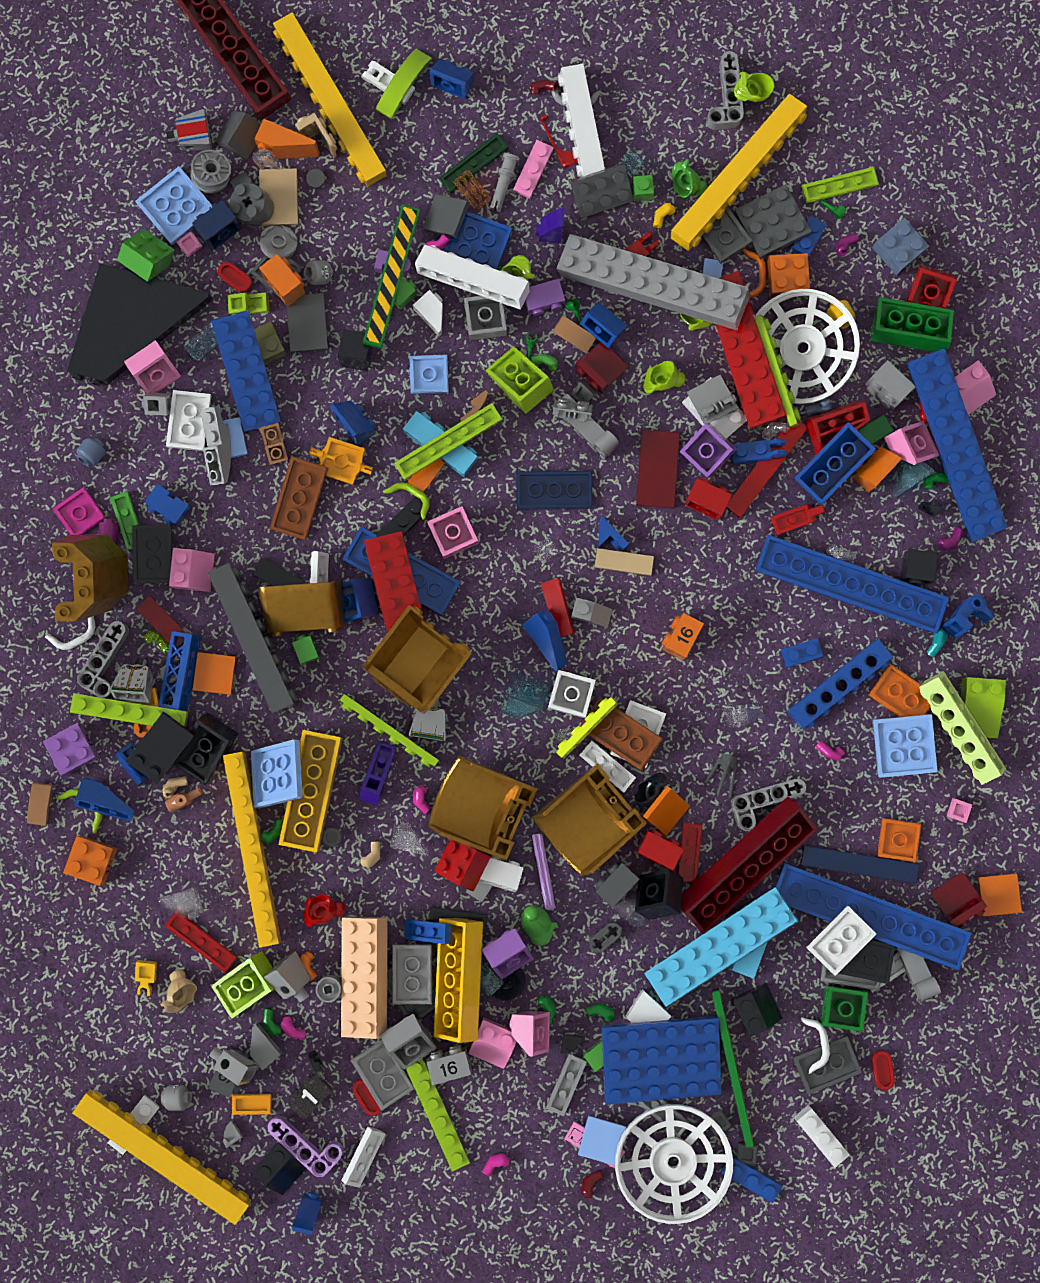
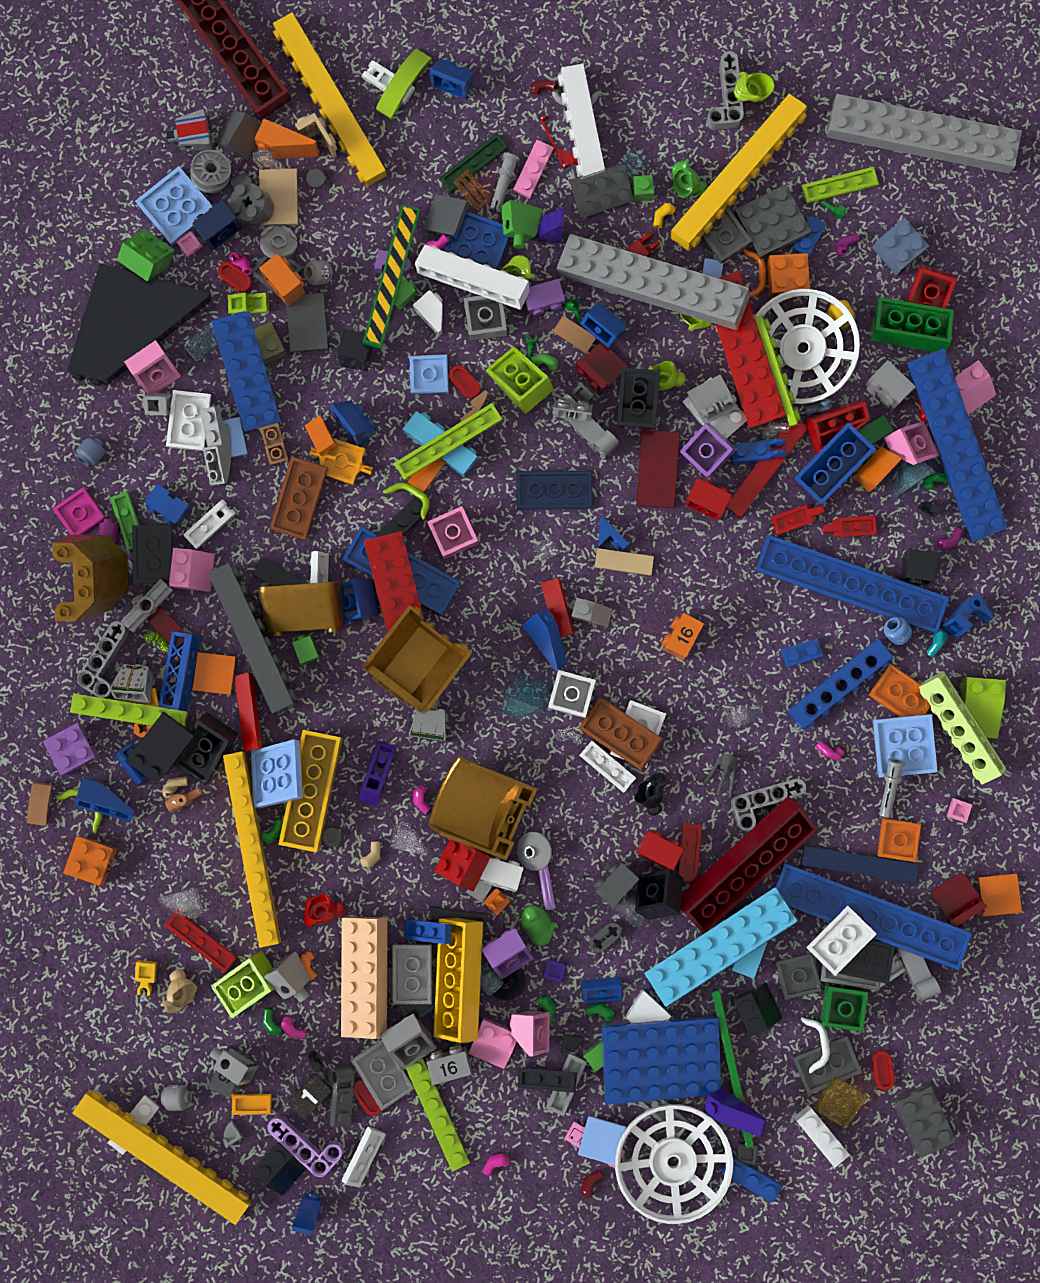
white animal [45,616,95,650] -> none
light grey slope [250,1023,283,1070] -> none
light grey wheel [316,974,342,1003] -> none
lime plate [340,694,439,768] -> none
pearl gold windscreen [532,764,647,876] -> none
neon yellow plate [556,697,618,759] -> none
orange tile [643,786,690,836] -> none
clear arm [826,544,855,562] -> none
none -> light grey piece [121,579,173,633]
none -> white plate [184,500,236,550]
none -> dark pink arm [229,252,252,276]
none -> red tile [234,672,263,752]
none -> orange tile [305,415,337,456]
none -> dark grey plate [328,1066,354,1128]
none -> red tile [449,366,481,399]
none -> orange tile [483,888,510,915]
none -> bright green torso [501,200,542,249]
none -> light grey dish [517,832,552,871]
none -> black plate [518,1067,577,1093]
none -> dark purple tile [543,959,567,983]
none -> blue slope [582,977,623,1004]
none -> black slope [617,367,660,429]
none -> dark purple slope [704,1088,767,1137]
none -> dark grey tile [775,953,822,1000]
none -> clear yellow plate [813,1076,868,1129]
none -> red hinge [822,515,877,538]
none -> light grey brick [826,94,1022,174]
none -> light grey pin [879,758,905,818]
none -> medium blue head [883,616,912,645]
none -> dark grey brick [891,1083,957,1158]

